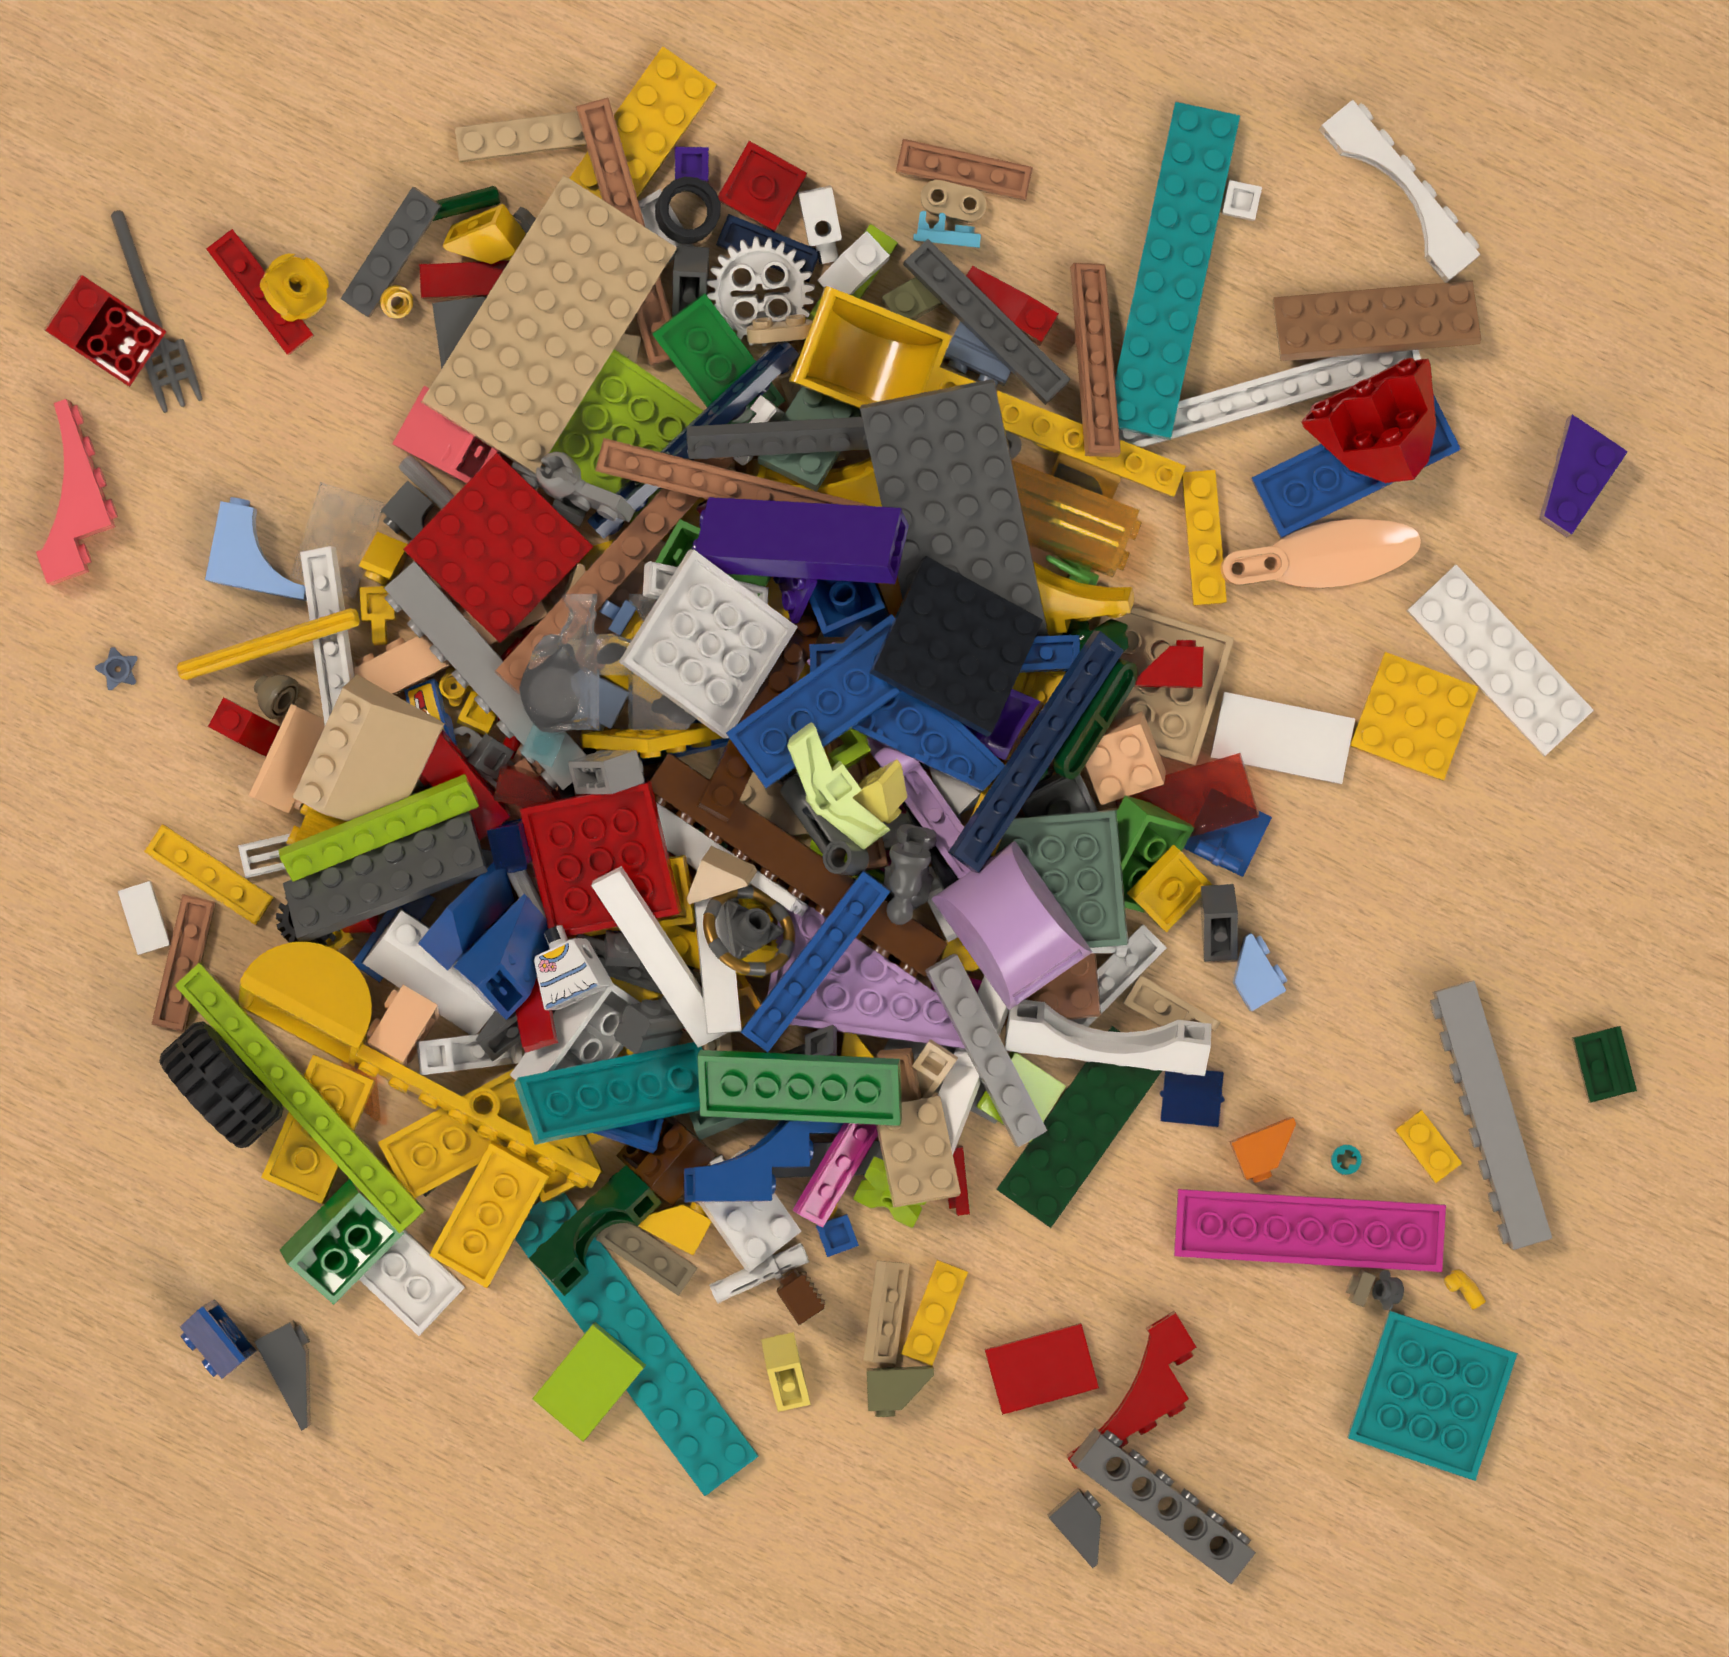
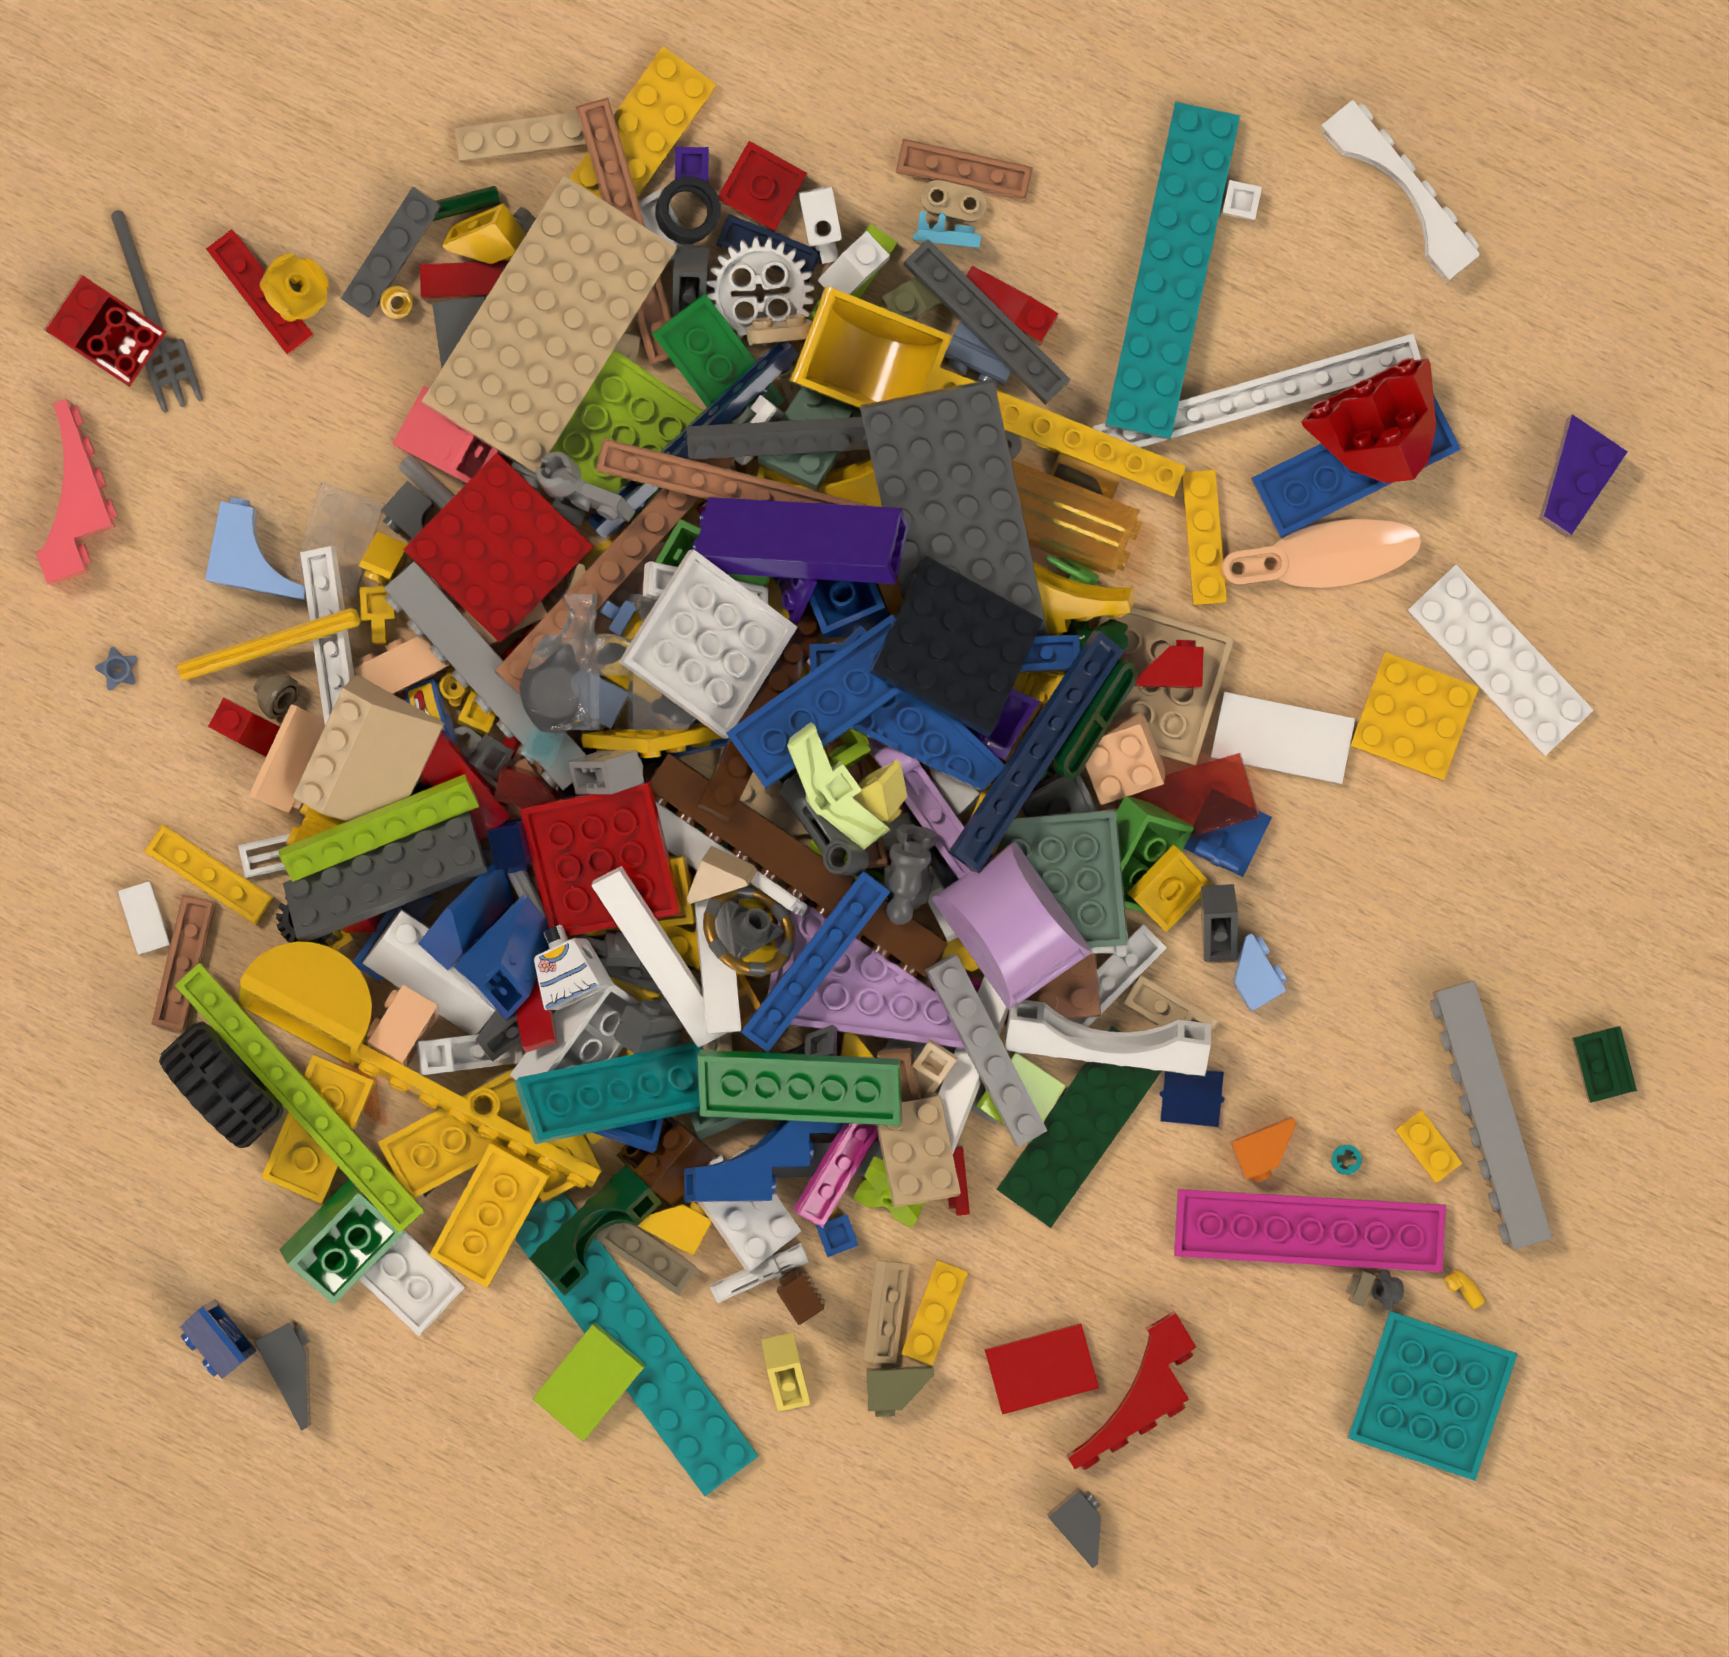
nougat tile [1070,263,1121,457] -> none
dark grey brick [1070,1428,1256,1584] -> none
medium nougat plate [1273,280,1481,361] -> none

